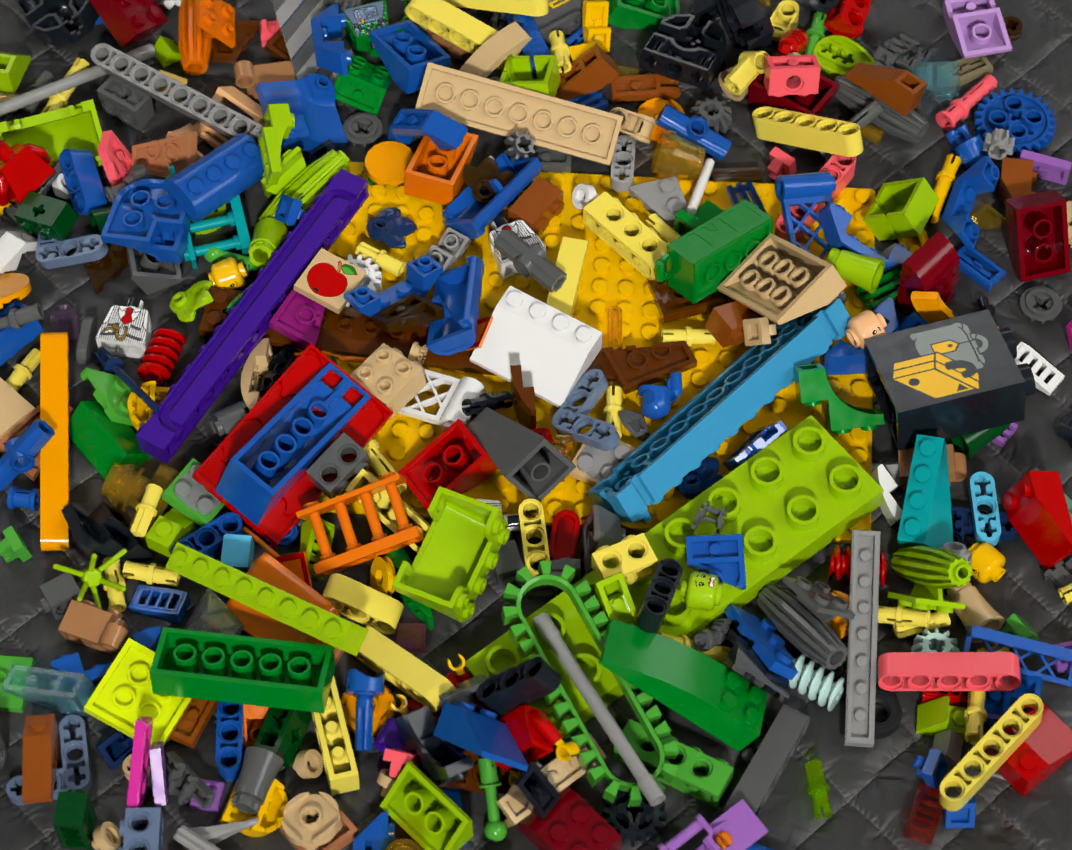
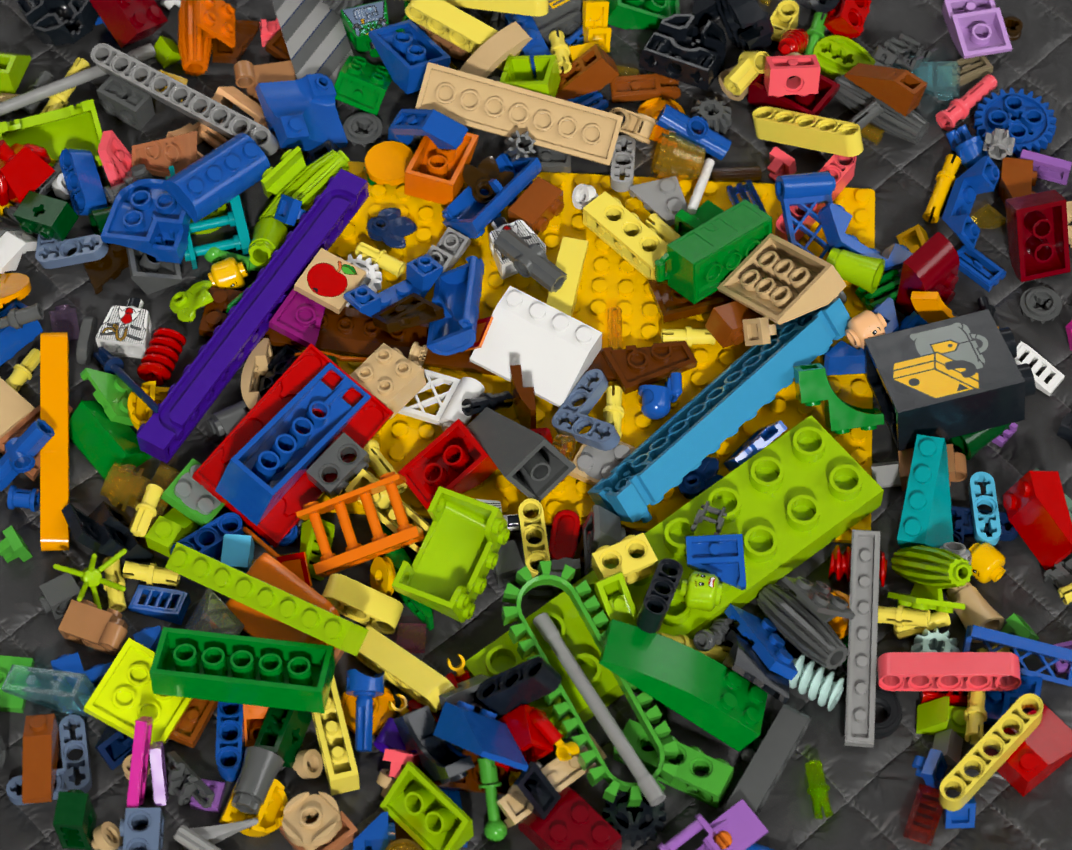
lime slope [258,103,295,185] -> none
blue slope [310,4,352,76] -> none
dark grey tile [618,409,650,441] -> none
lime piece [863,177,939,241] -> none
white slope [872,464,902,526] -> none

